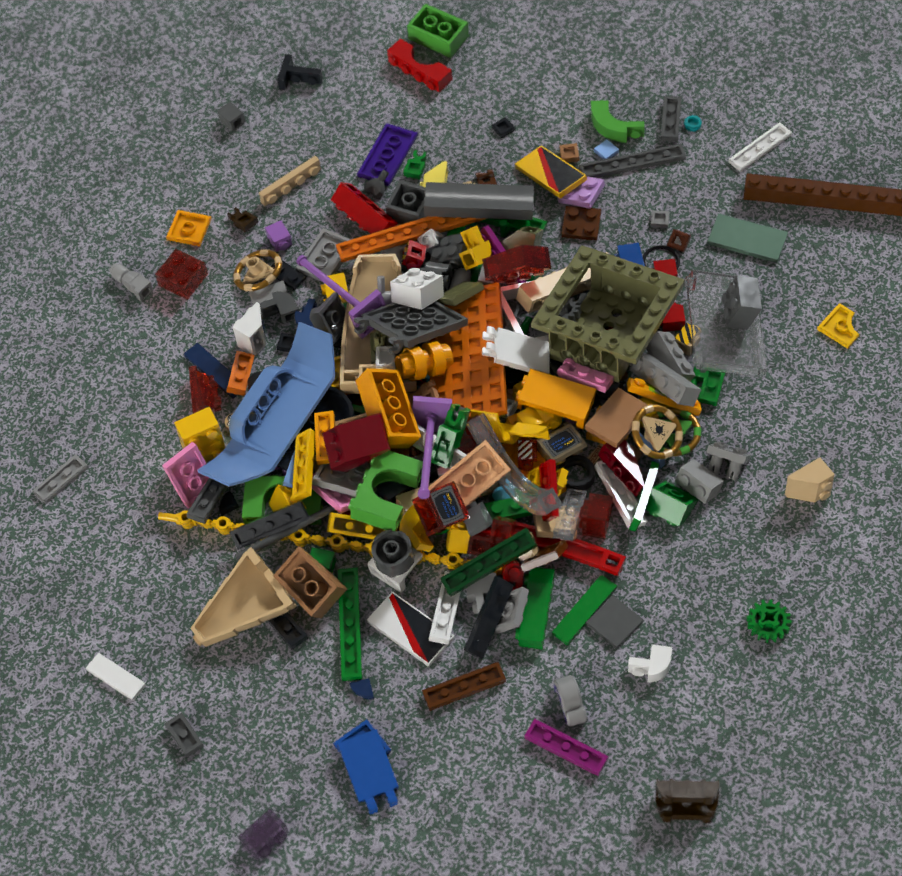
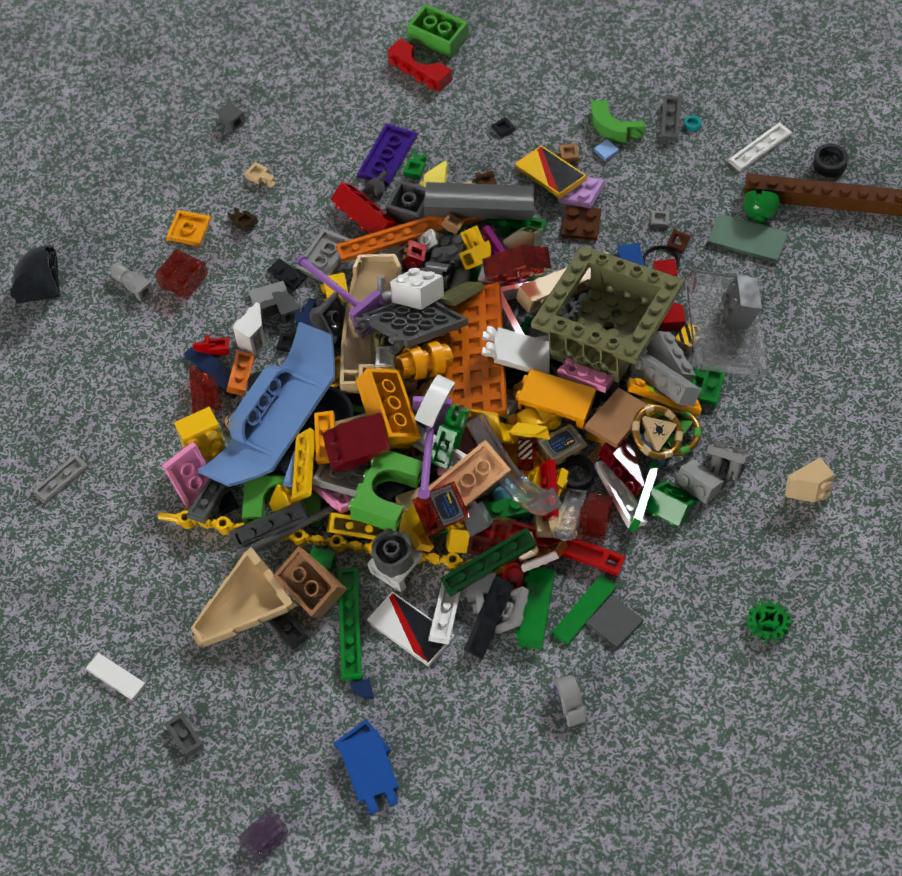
tan piece [233,249,282,291] -> none
tan plate [259,156,321,206] -> none
medium lavender brick [265,220,292,252] -> none
black bracket [277,54,323,91] -> none
reddish brown plate [422,662,506,711] -> none
magenta plate [524,719,608,777] -> none
dark grey tile [579,143,686,178] -> none
white brick [628,645,672,682] -> none
dark brown piece [655,778,720,823] -> none
yellow tile [817,303,859,349] -> none
none -> black brick [10,244,60,304]
none -> red slope [193,334,230,355]
none -> tan plate [244,162,276,188]
none -> white arch [414,375,456,427]
none -> medium nougat plate [441,212,464,235]
none -> green cylinder [743,191,780,223]
none -> black tyre [813,143,848,178]

